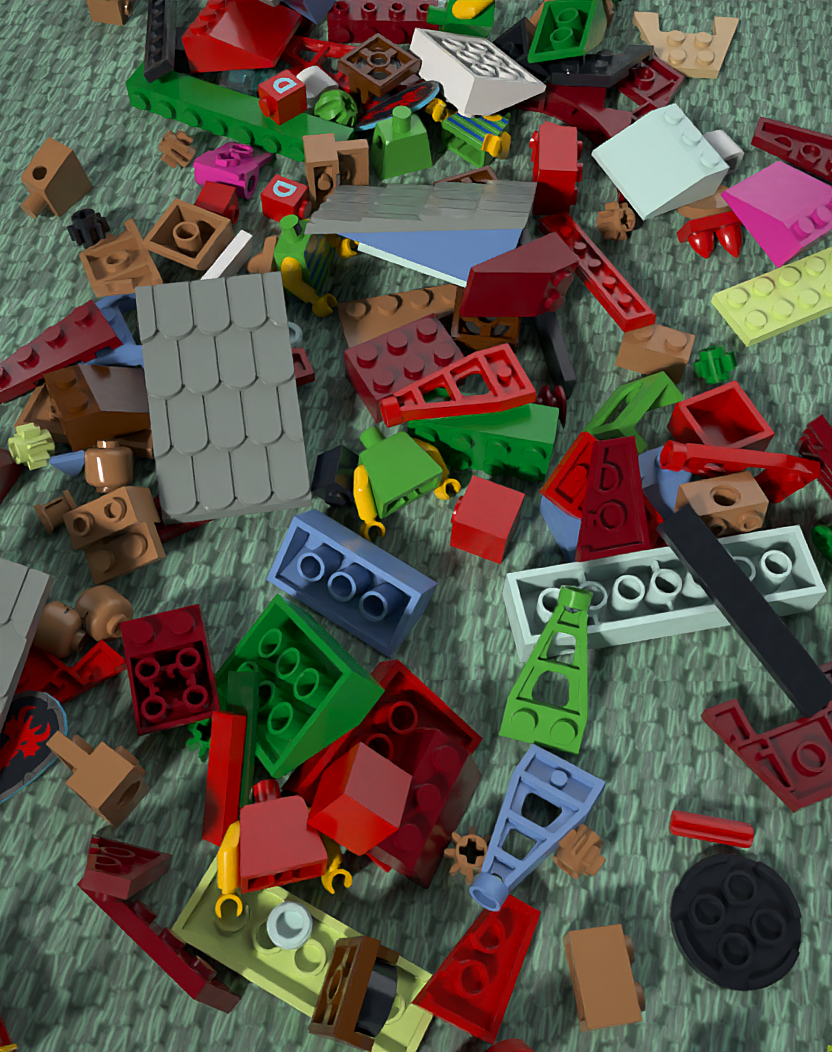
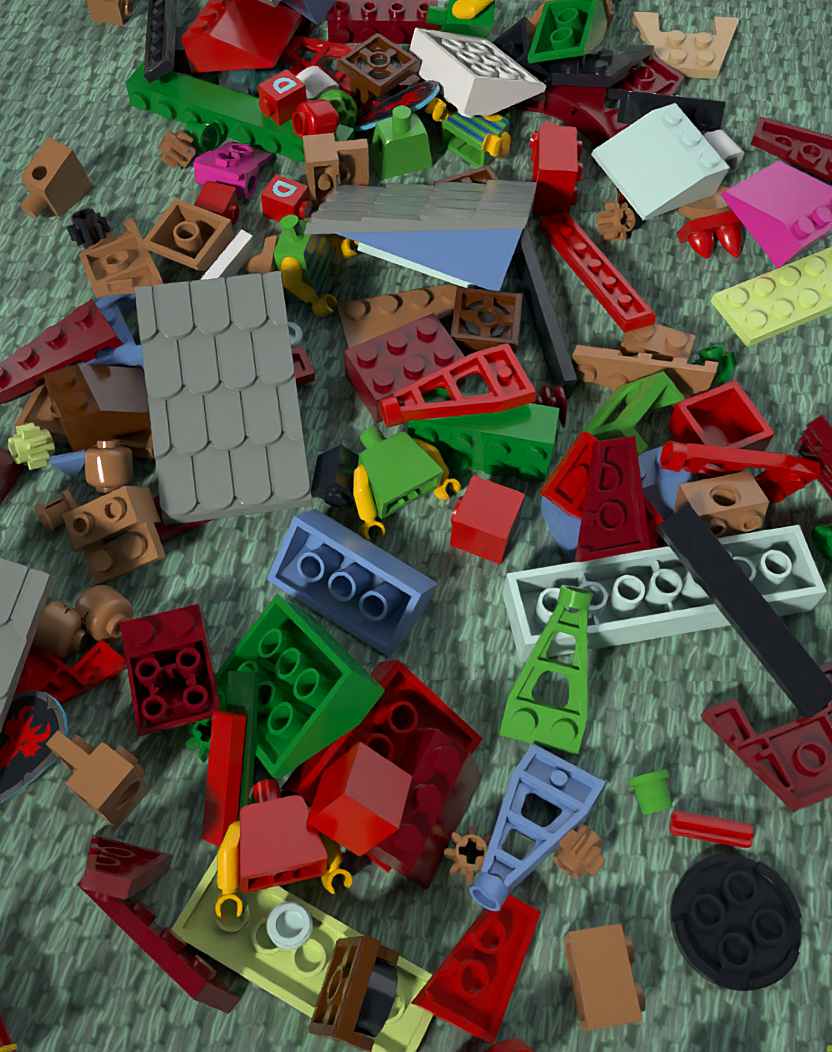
dark red slope [459,232,579,317] -> none
none -> green piece [183,121,221,153]
none -> red head [292,99,339,140]
none -> medium nougat wing [571,345,719,408]
none -> black fence [607,88,726,132]
none -> bright green piece [627,769,673,815]

